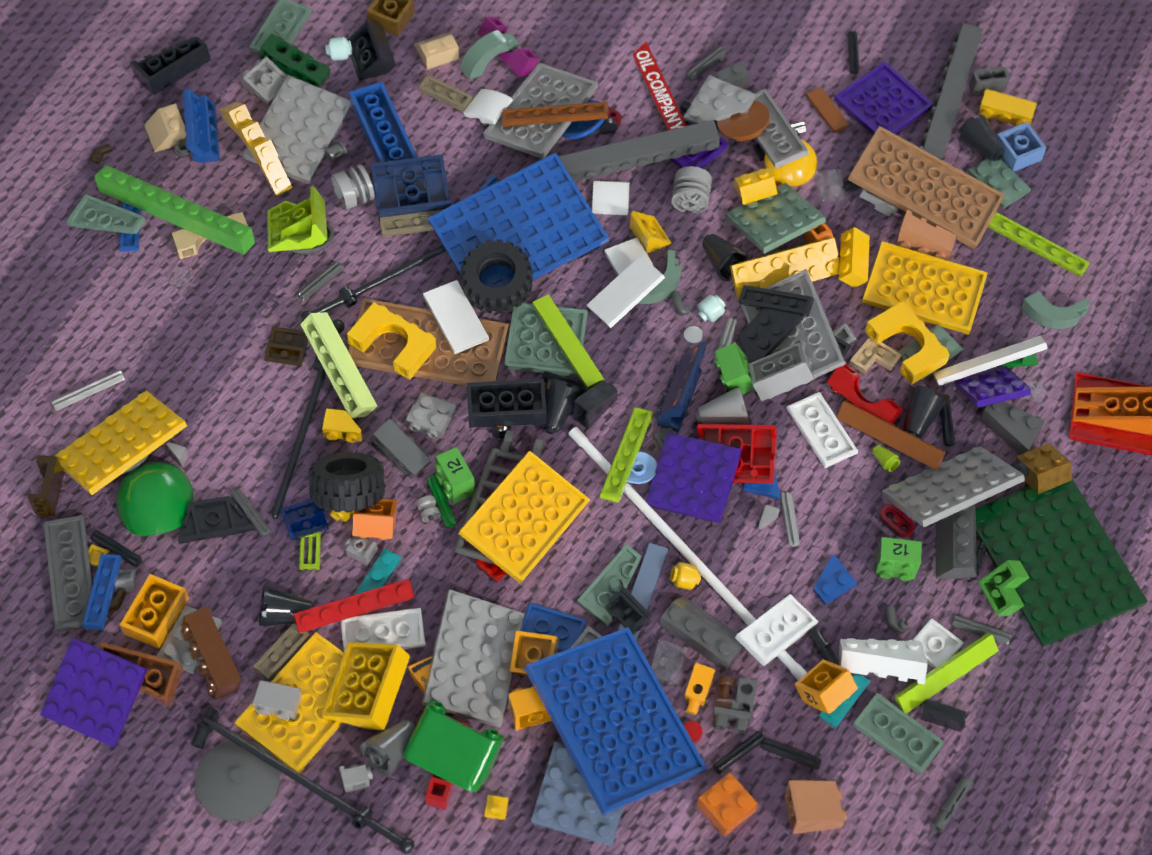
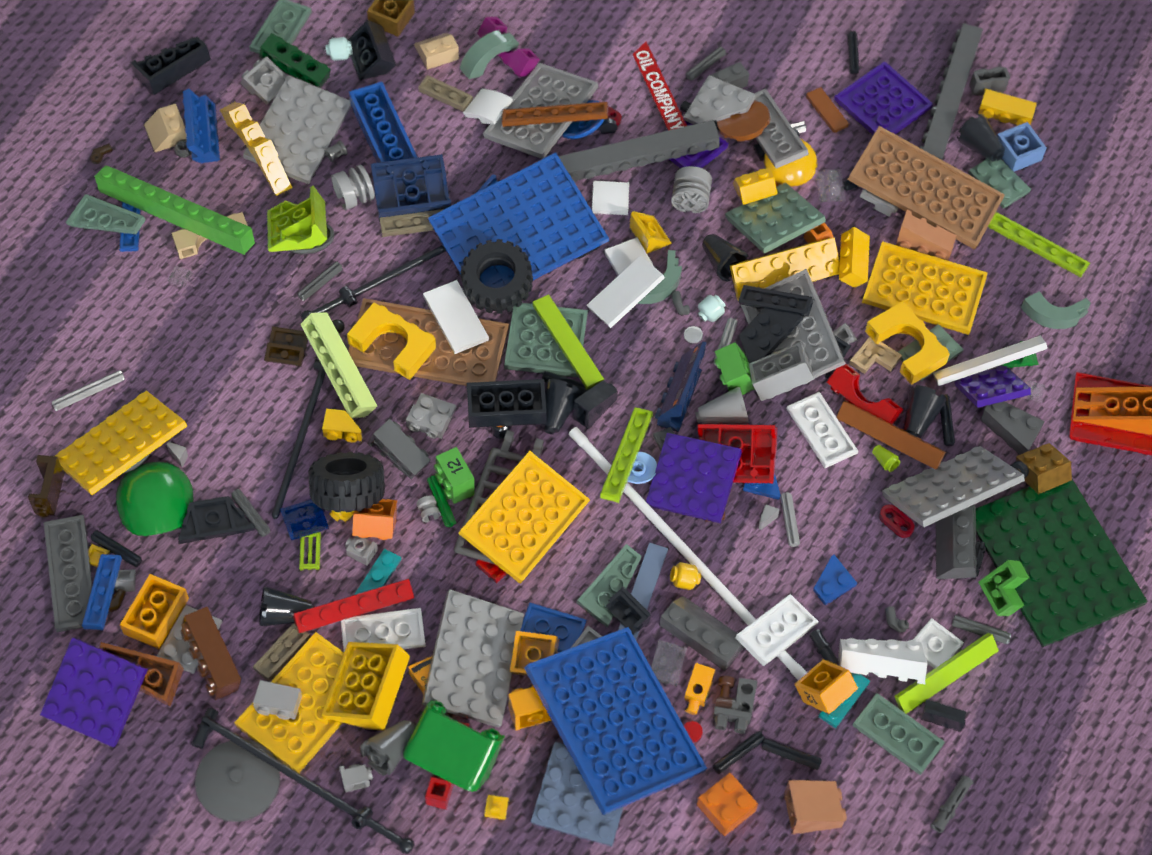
bright green brick [875,537,922,581] -> none

